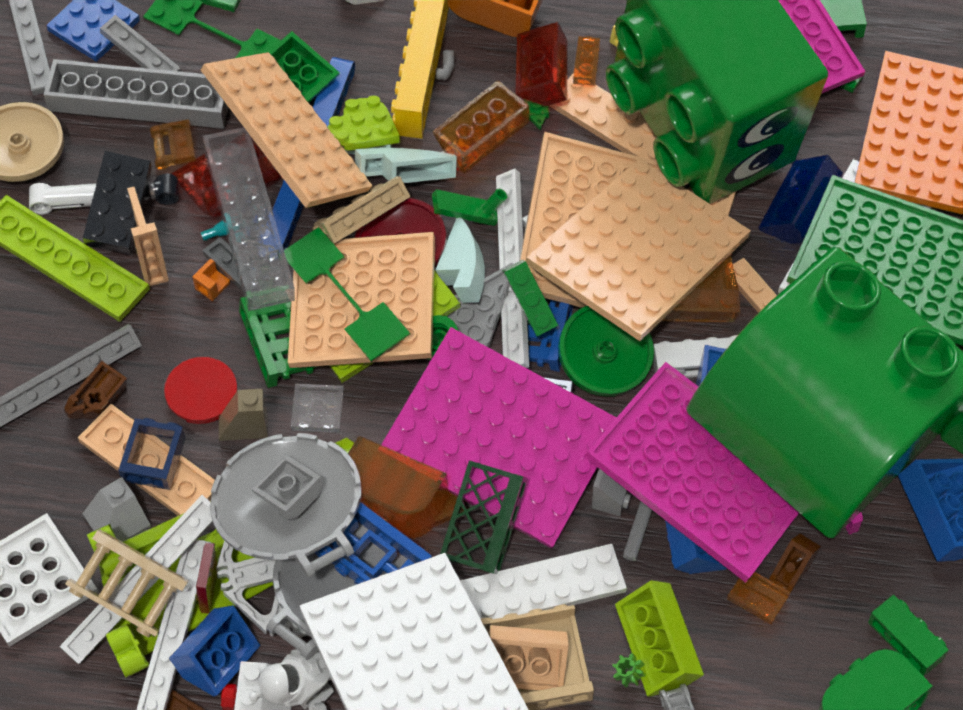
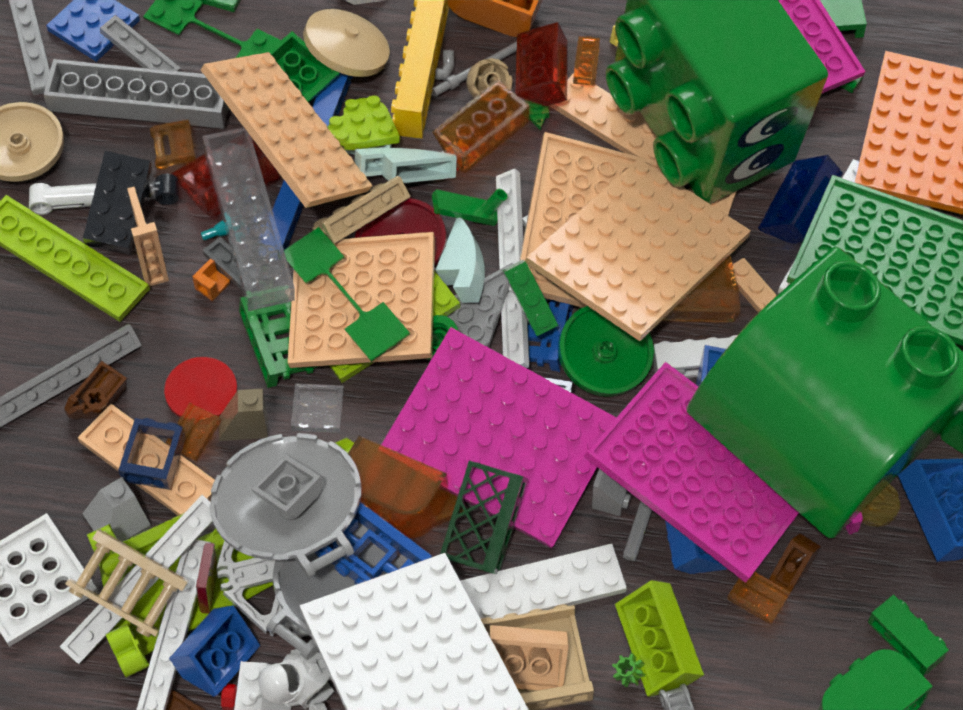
none -> clear orange plate [165,403,221,462]
none -> tan dish [303,9,390,77]
none -> light grey bar [432,29,544,96]
none -> tan cylinder [467,58,512,104]
none -> clear yellow tile [861,484,900,527]

